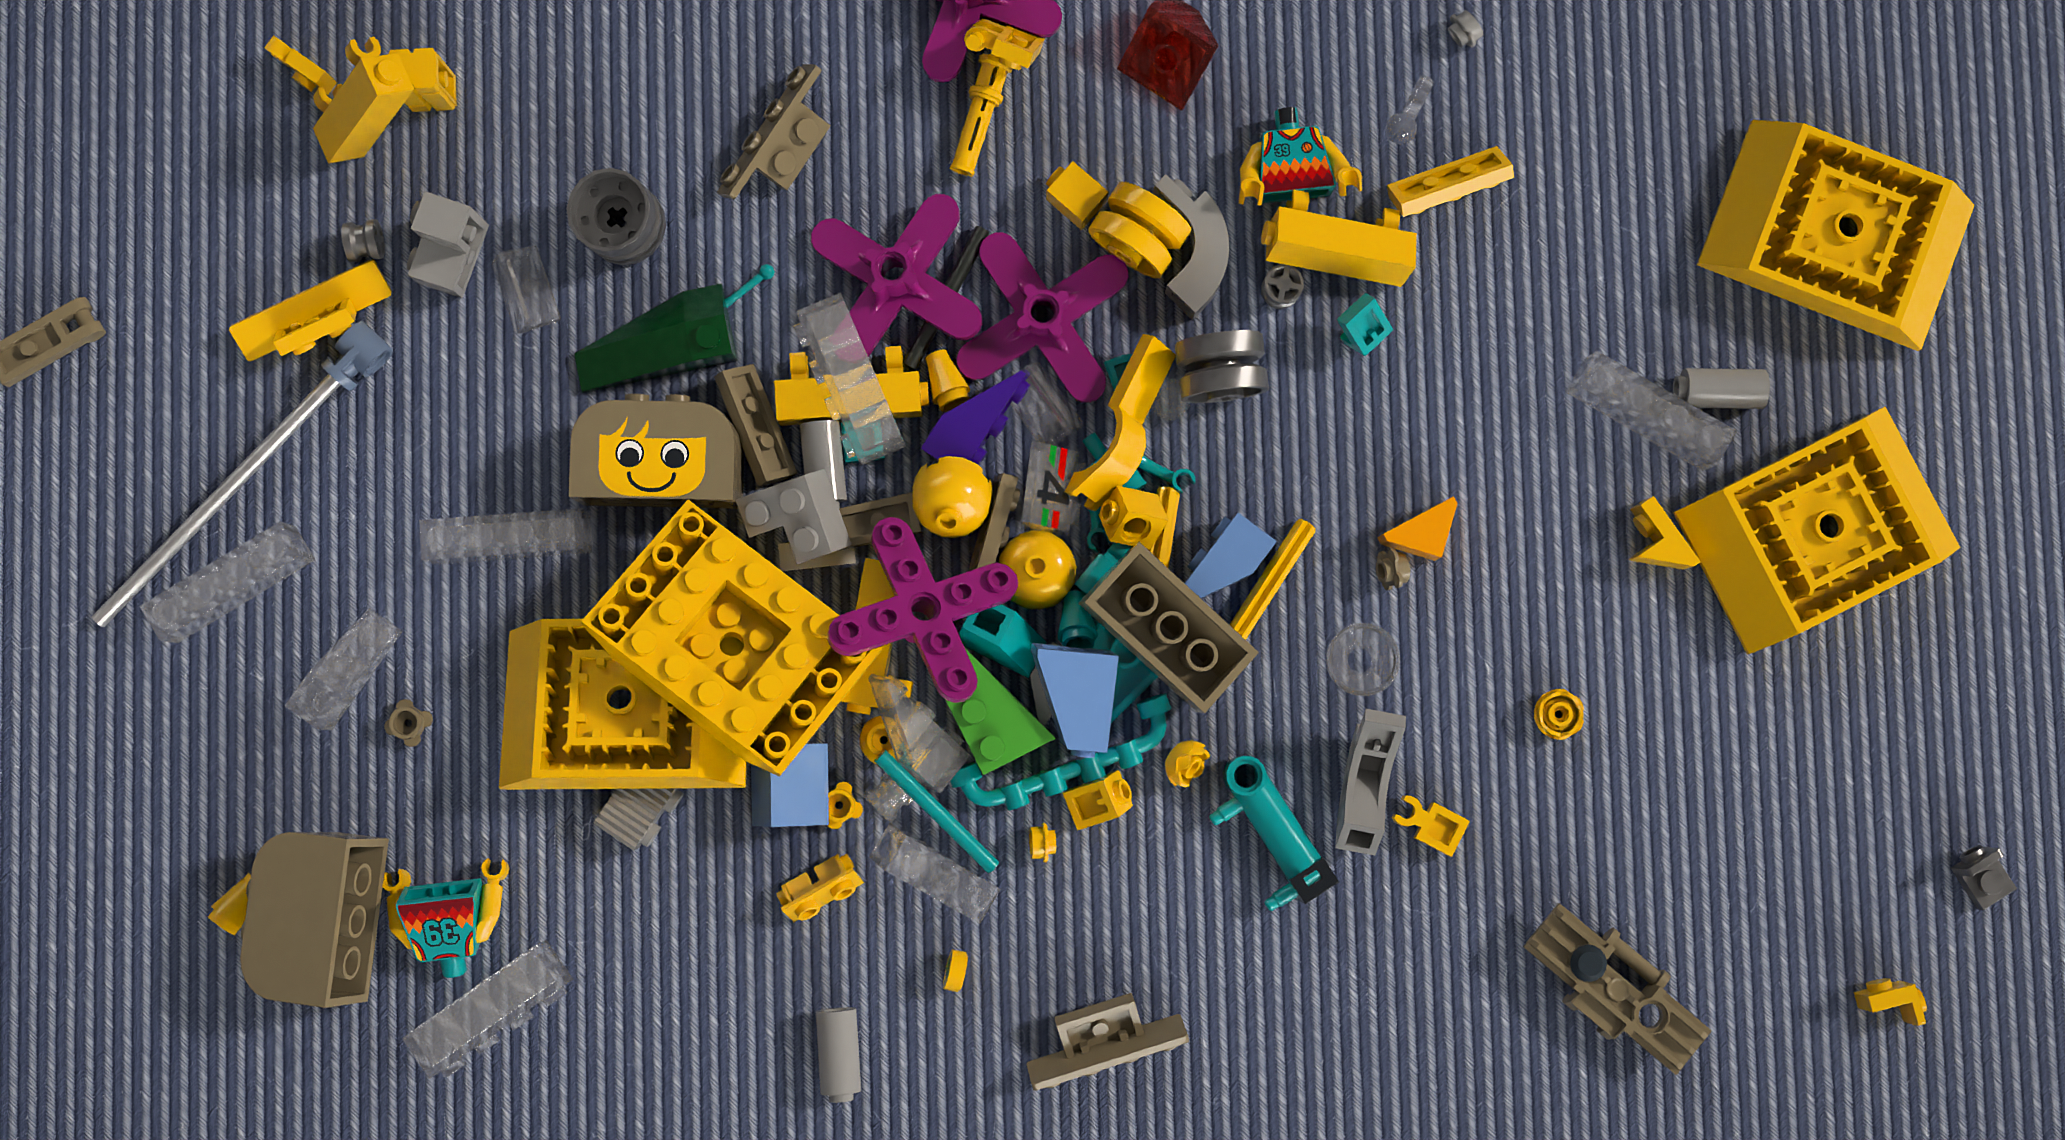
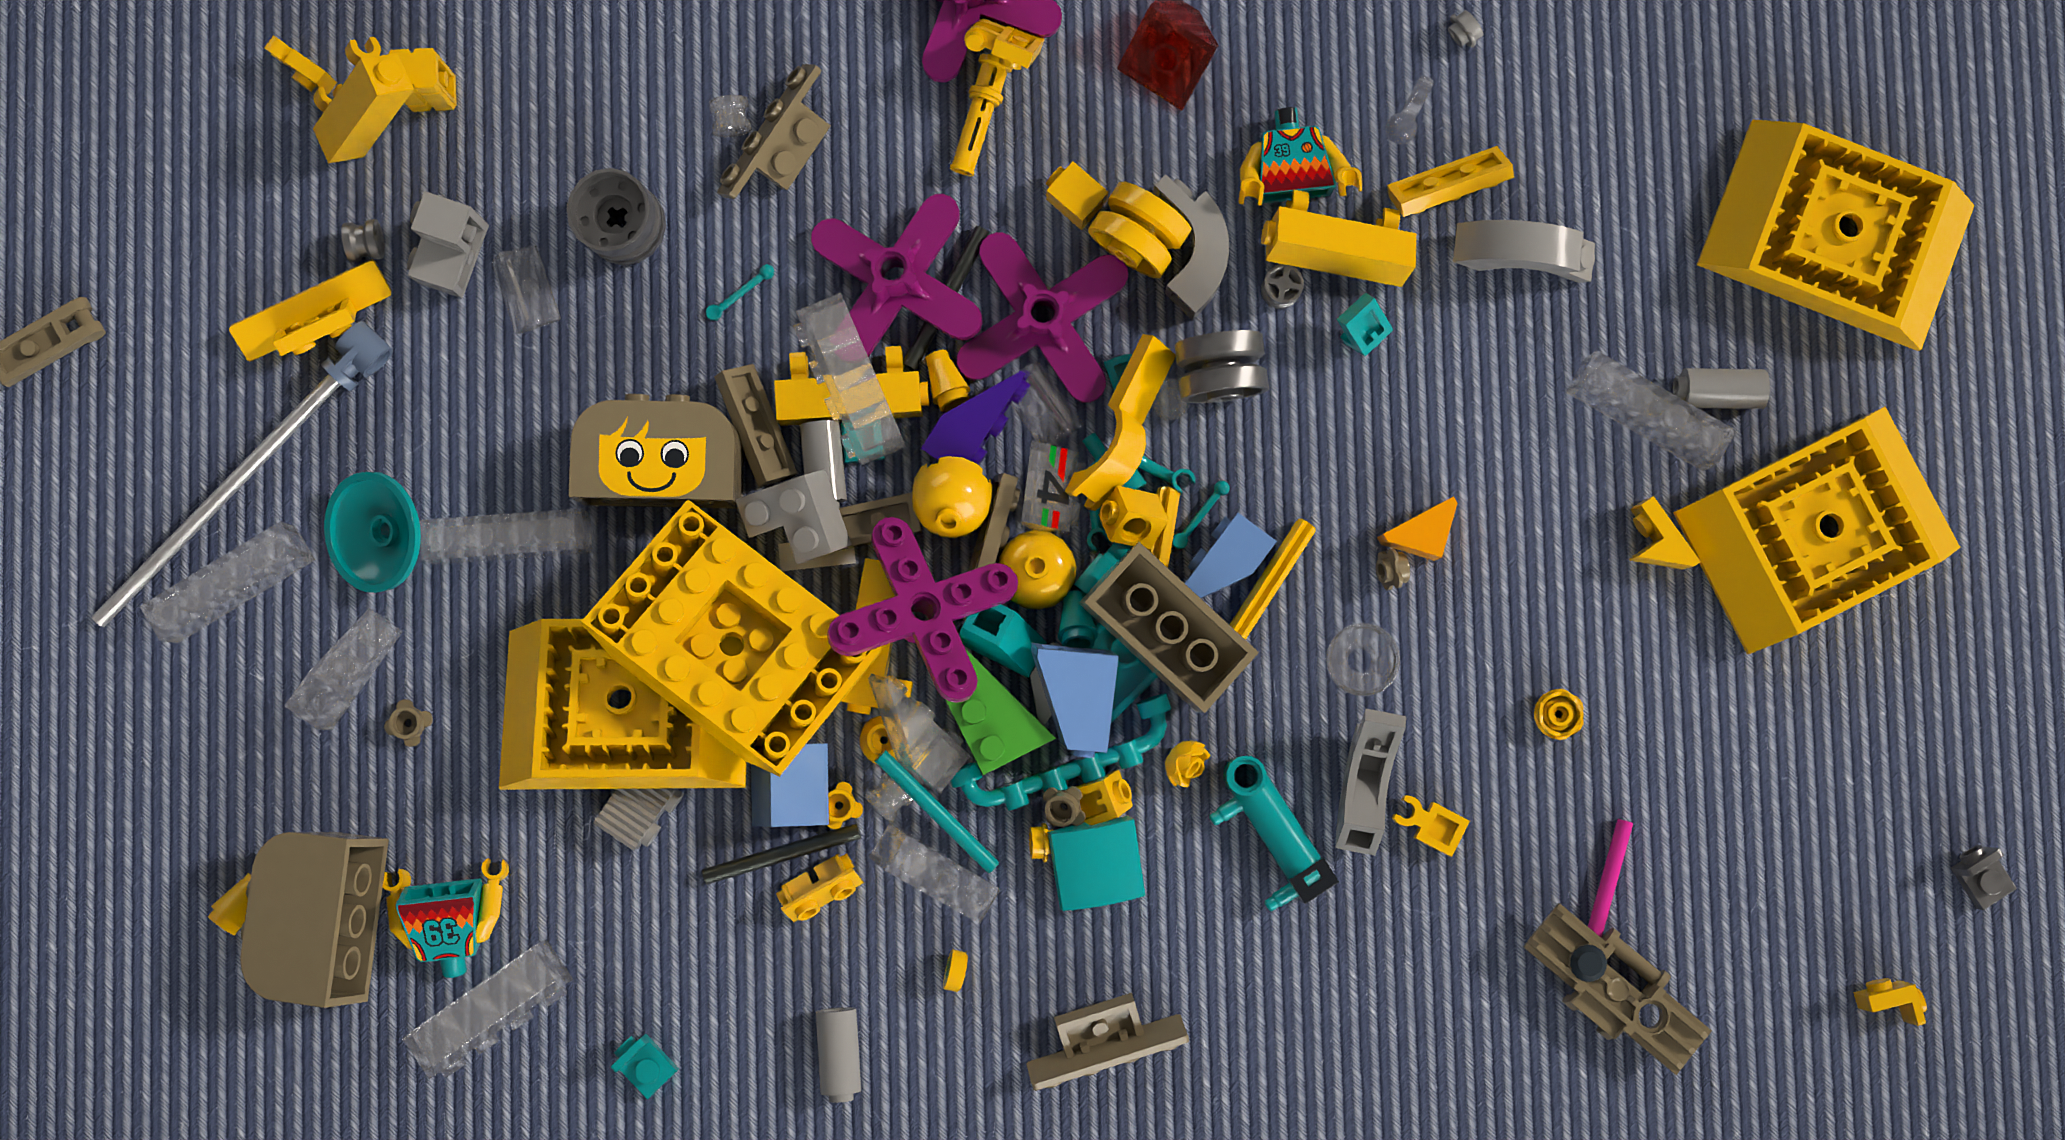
dark green wedge [574,283,738,393] -> none
none -> teal dish [324,472,421,593]
none -> teal bracket [611,1034,679,1100]
none -> pearl dark grey bar [702,823,861,885]
none -> clear wheel [709,95,752,137]
none -> dark tan plate [1043,786,1086,827]
none -> teal slope [1048,816,1146,911]
none -> teal hinge [1172,480,1230,549]
none -> light grey arch [1453,220,1595,283]
none -> dark pink bar [1588,819,1633,938]

